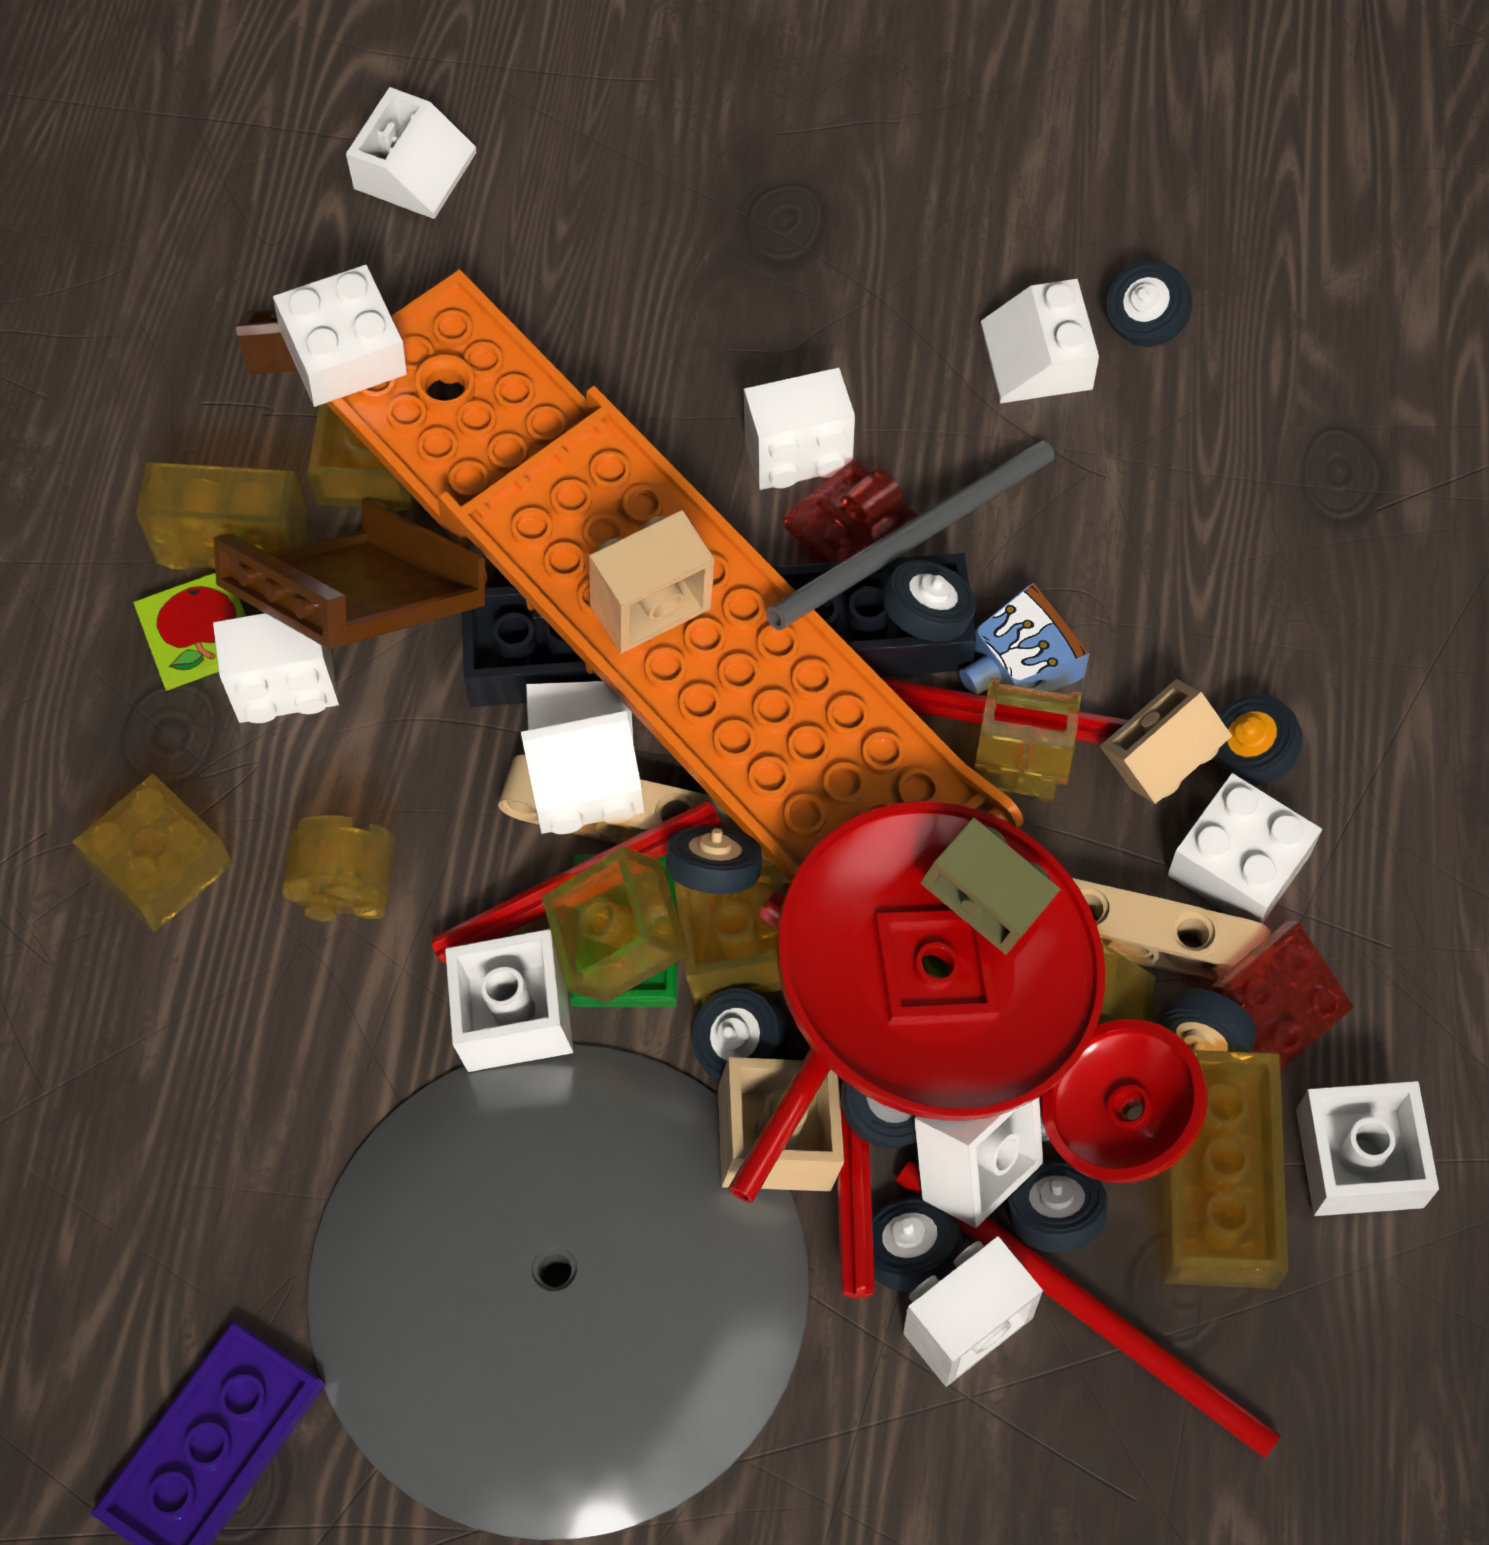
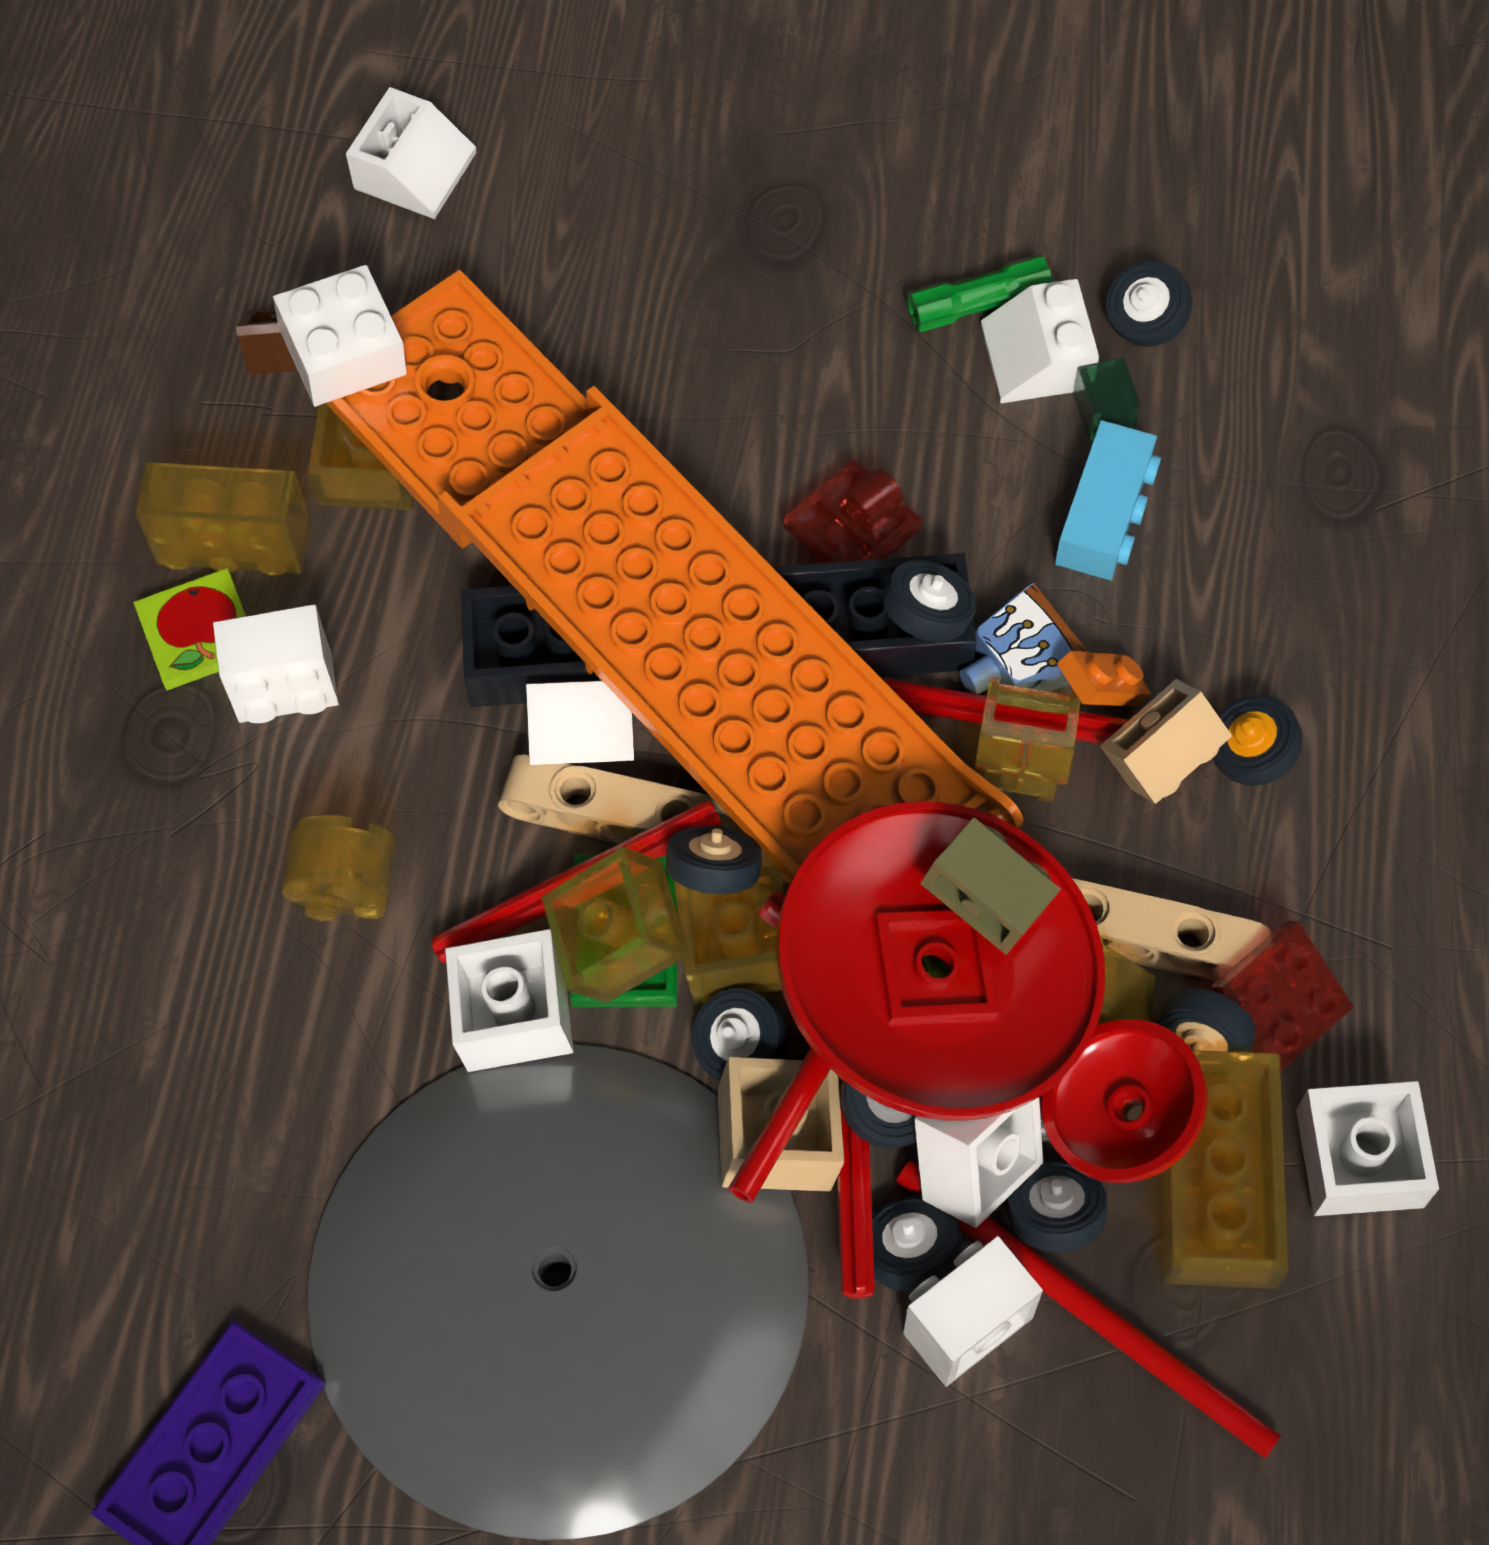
clear yellow brick [72,773,233,933] -> none
reddish brown panel [214,500,487,650] -> none
white slope [521,711,644,834] -> none
tan brick [589,510,715,654] -> none
white brick [744,368,855,490] -> none
dark grey piece [766,441,1055,630] -> none
white brick [1167,773,1322,924] -> none
none -> green axle [906,254,1053,333]
none -> medium azure brick [1055,420,1162,581]
none -> orange plate [1057,651,1152,707]
none -> clear green brick [1073,357,1141,441]

